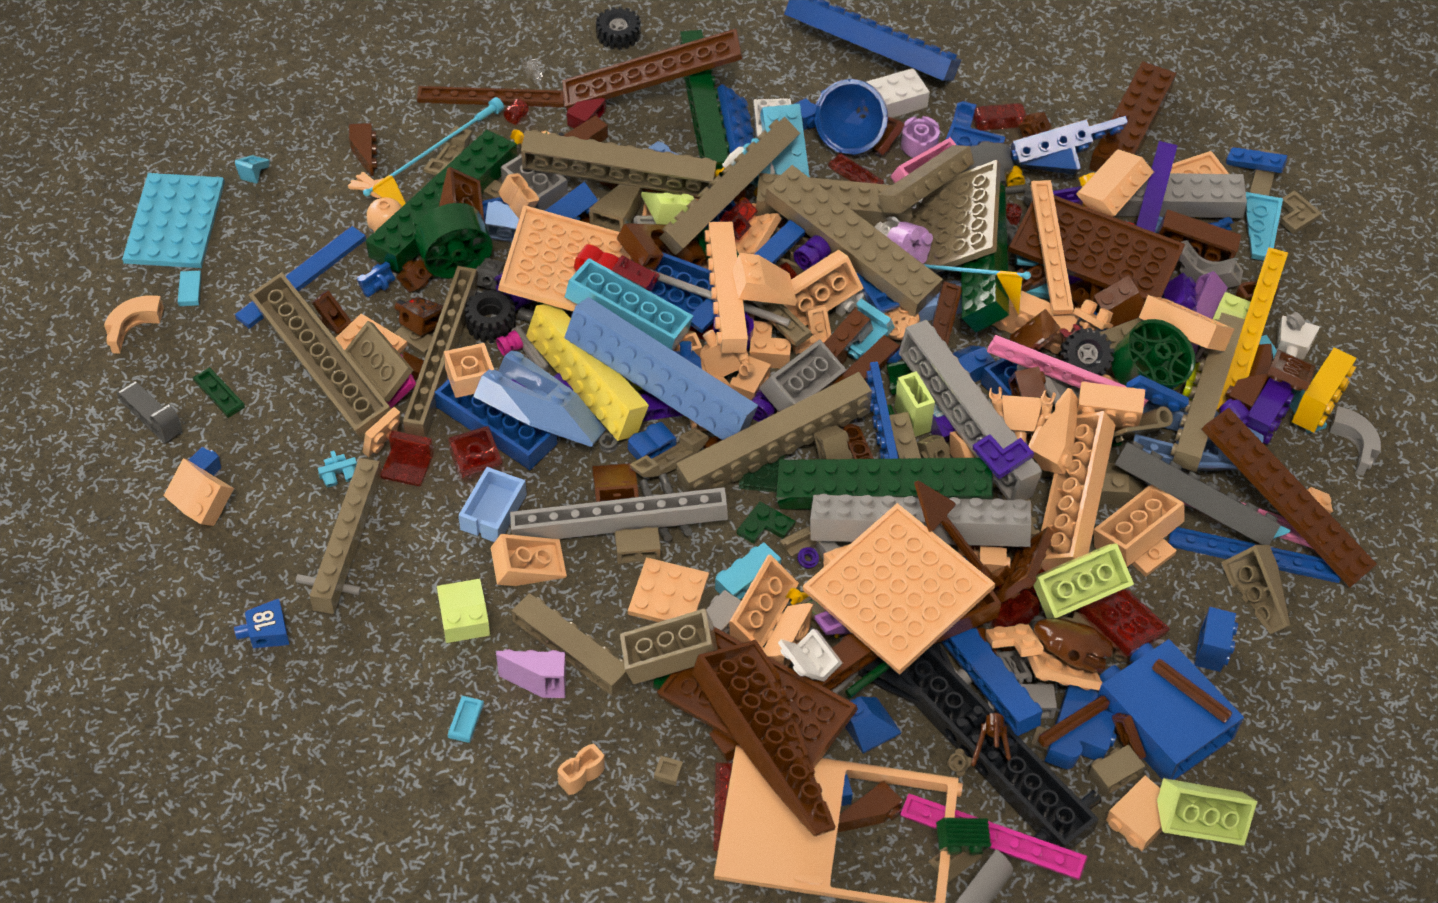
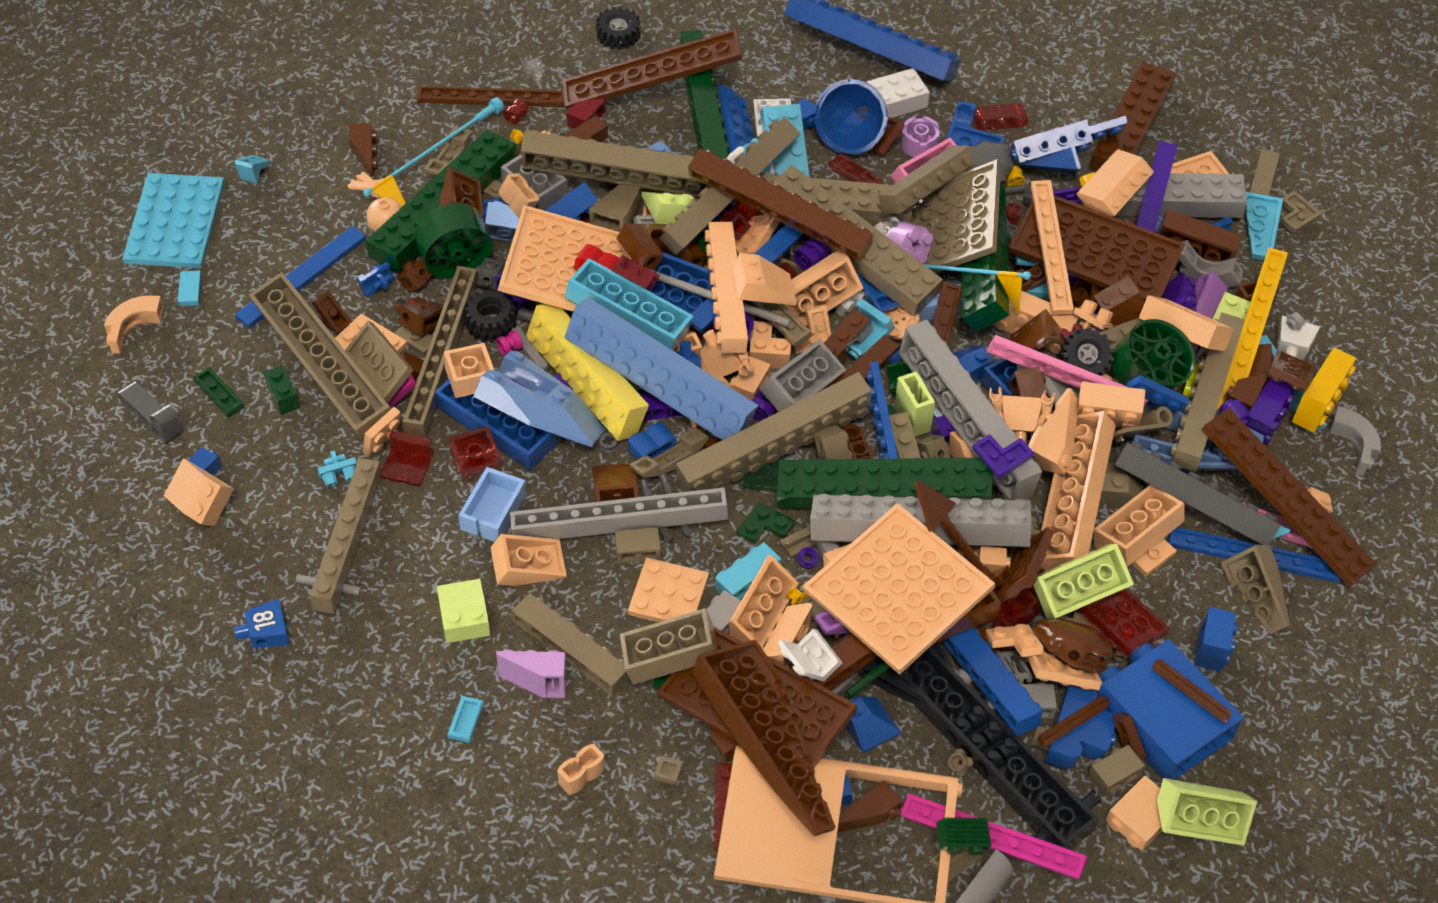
reddish brown plant [971,713,1011,766] -> none
reddish brown brick [1018,111,1052,138] -> none
blue plate [1226,147,1287,173] -> none
none -> dark green brick [263,365,300,415]
none -> reddish brown brick [688,148,873,262]

